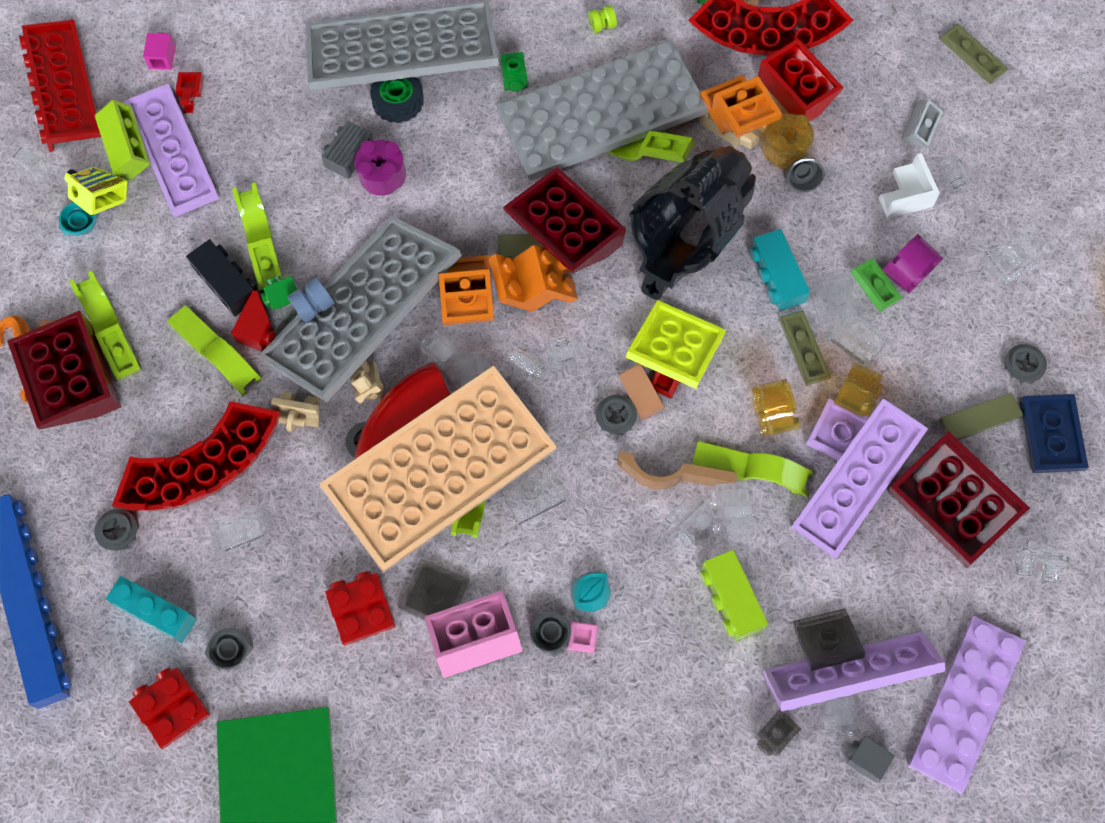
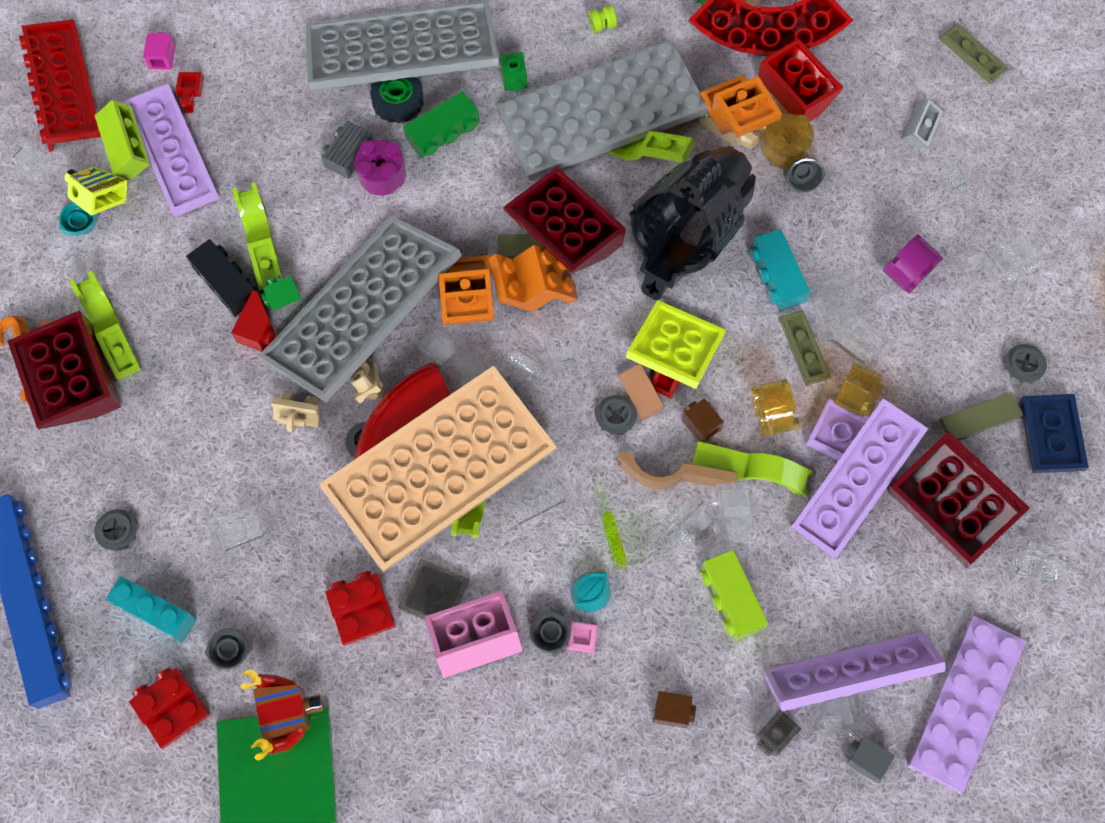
red brick [112,401,281,511] -> none
lime piece [167,305,262,396] -> none
sand blue wheel [287,277,335,323] -> none
clear smoke plate [793,608,865,671] -> none
bright green plate [850,258,902,312] -> none
white panel [879,153,939,219] -> none
none -> torso [240,670,324,760]
none -> green brick [403,91,480,158]
none -> clear neon green tile [602,512,627,570]
none -> reddish brown brick [653,691,696,729]
none -> reddish brown brick [682,399,724,442]

